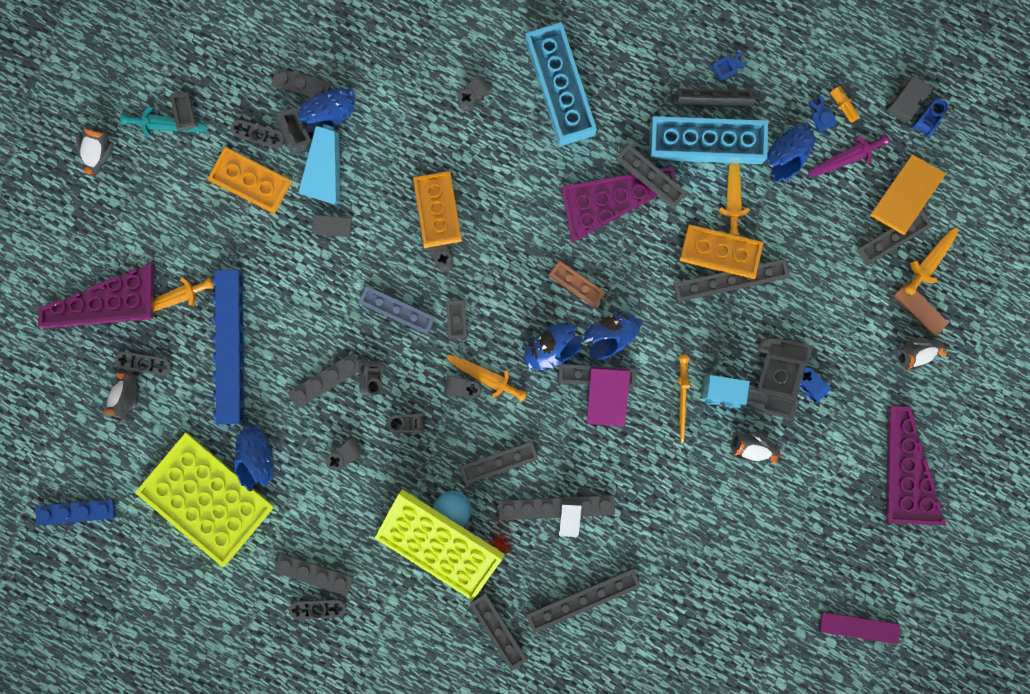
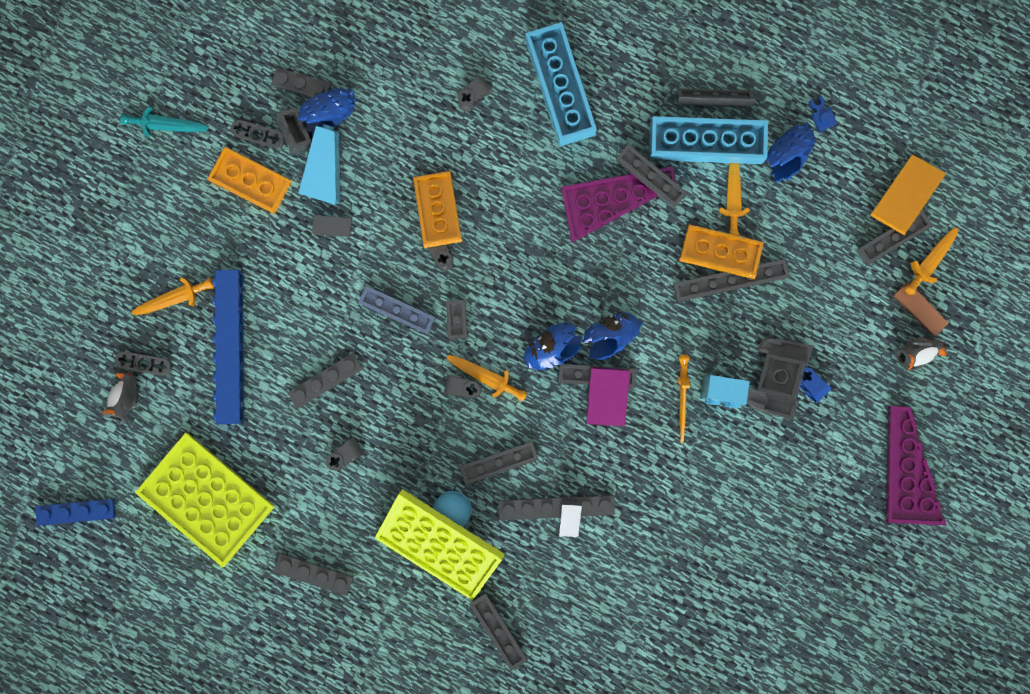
magenta wing [38,262,155,328] -> none
animal [76,127,114,177] -> none
dark grey tile [170,91,197,132] -> none
blue head [234,425,274,491] -> none
dark grey beam [289,599,347,620] -> none
dark grey piece [359,359,384,396] -> none
dark grey piece [387,414,425,433] -> none
clear red slope [487,532,513,554] -> none
dark grey plate [526,568,641,634] -> none
nougat tile [548,260,606,308] -> none
blue plate [711,52,748,82] -> none
dark grey animal [731,432,780,464] -> none
magenta sword [808,134,890,177] -> none
magenta tile [819,611,900,644] -> none
light orange axle [830,86,859,123] -> none
dark grey brick [886,75,933,123] -> none
blue piece [912,99,948,138] -> none

